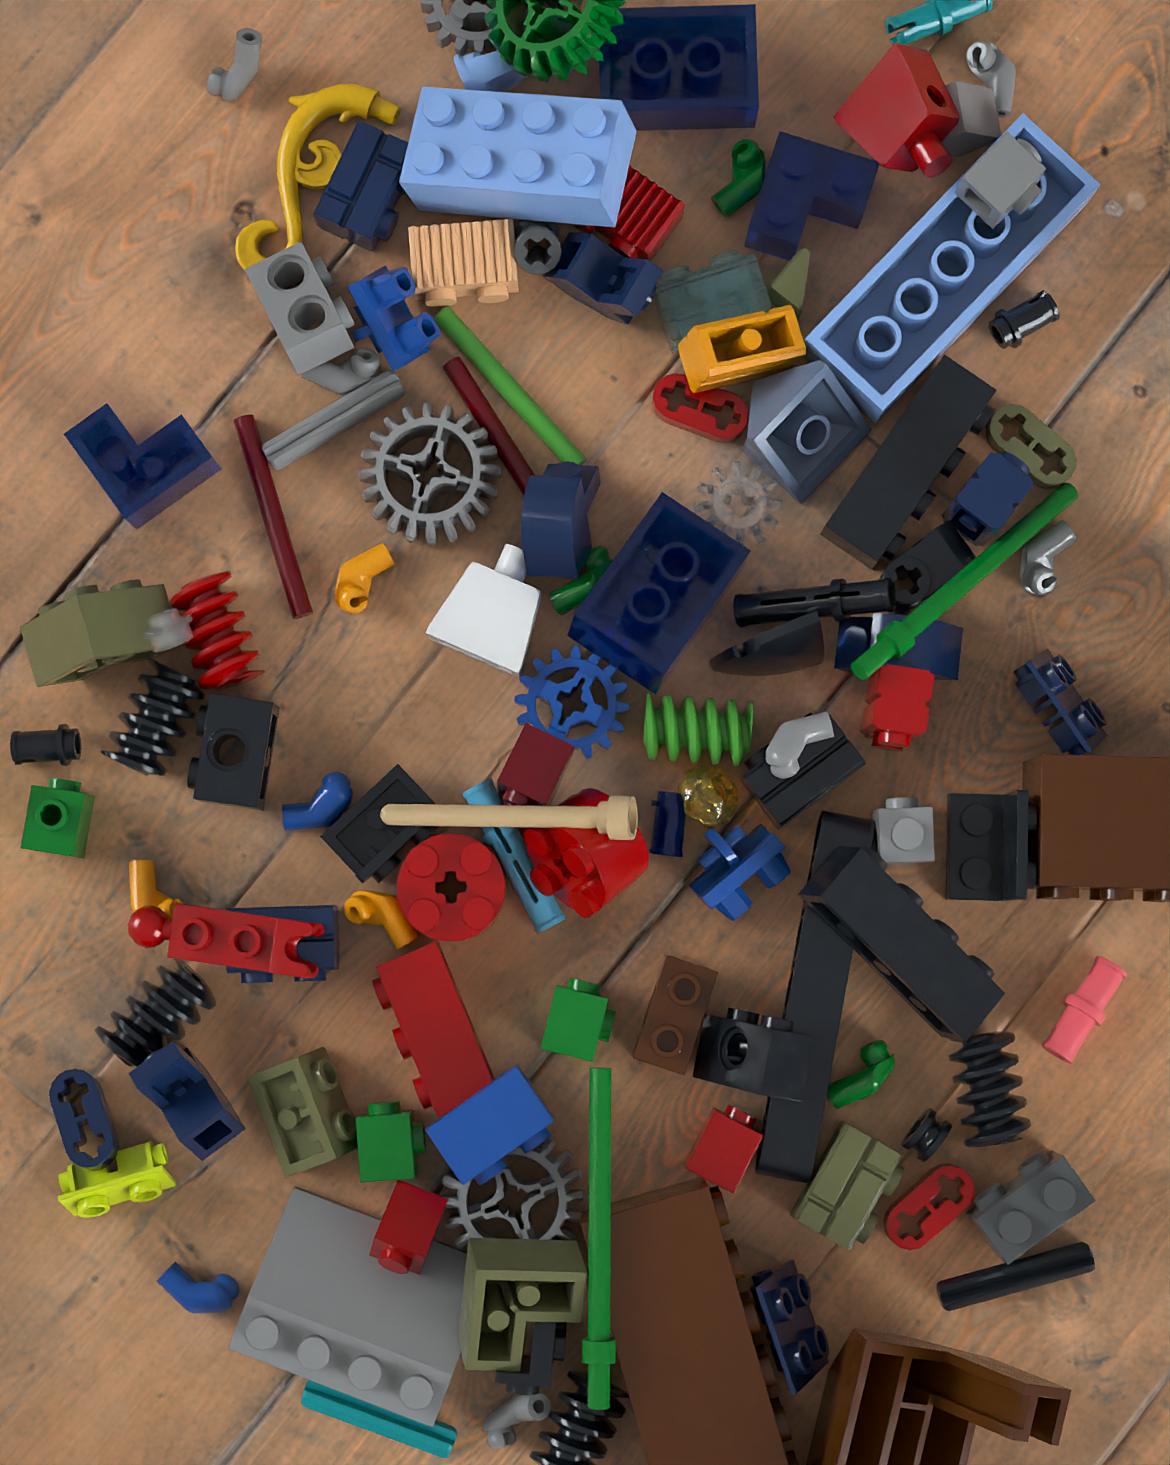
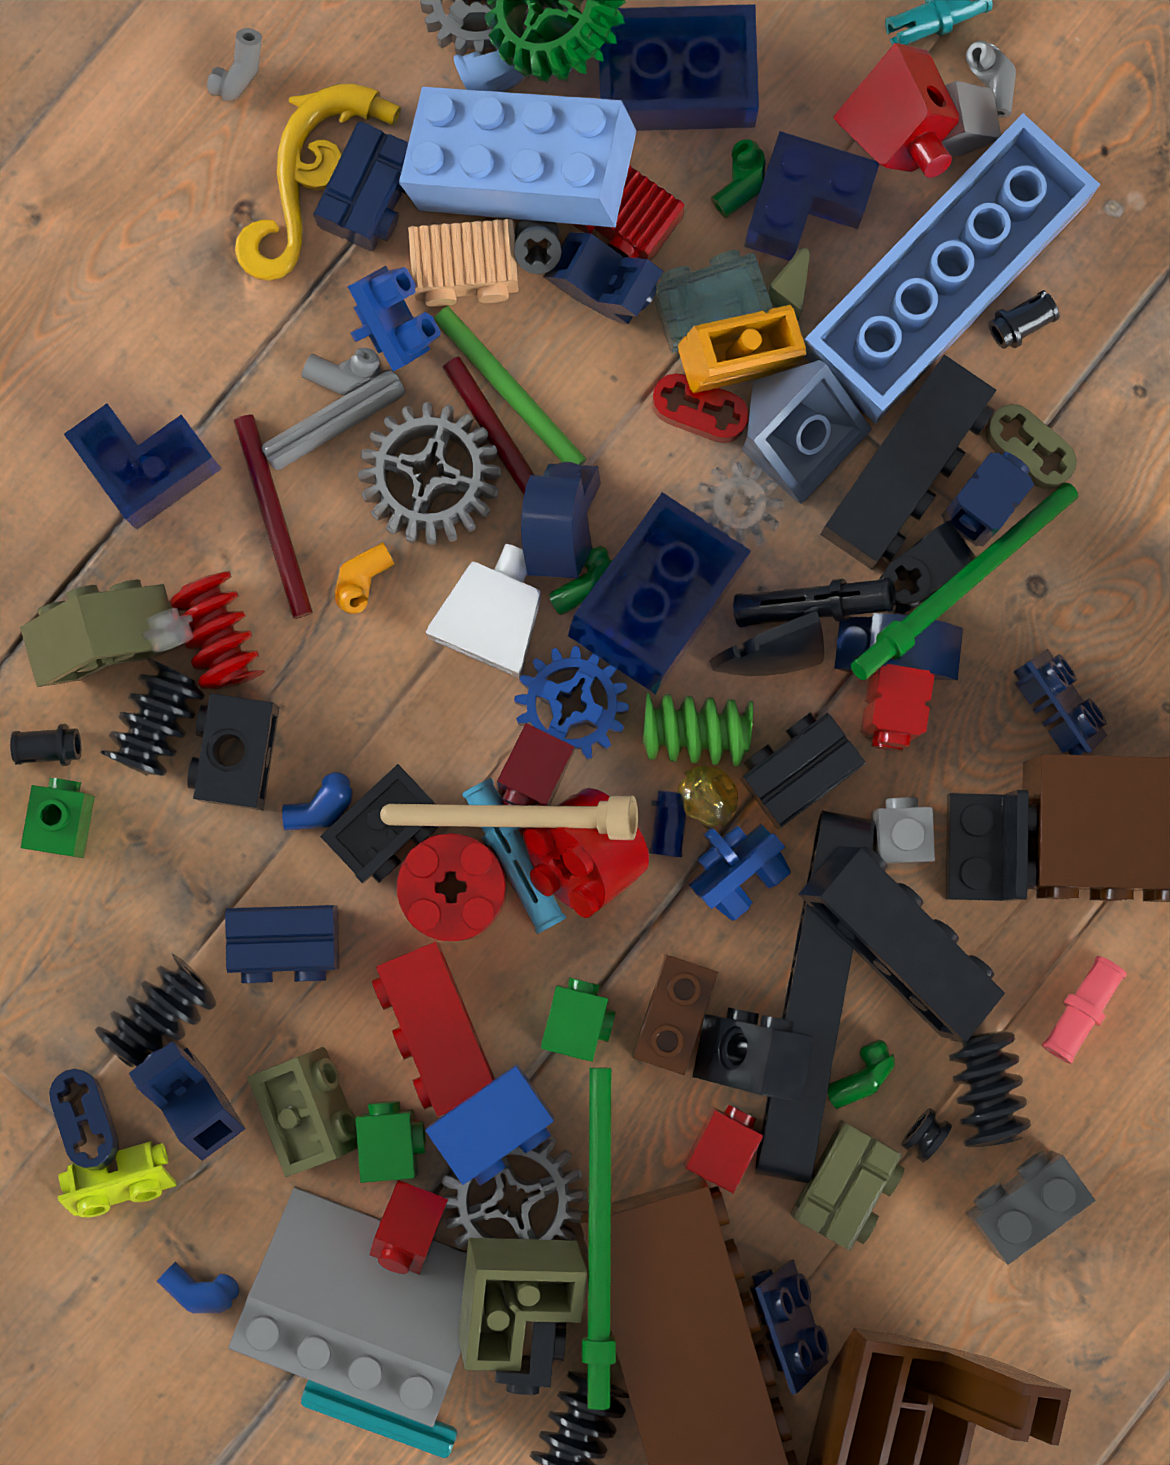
red plate [127,904,325,978] -> none
light orange arm [128,860,184,919] -> none
light grey brick [245,242,355,375] -> none
light orange arm [344,889,420,950] -> none
light grey arm [482,1393,550,1449] -> none
light grey arm [766,711,834,779] -> none
red beam [883,1163,975,1250] -> none
black axle [937,1242,1095,1311] -> none
light grey brick [955,131,1046,229] -> none
light grey arm [1020,520,1077,595] -> none

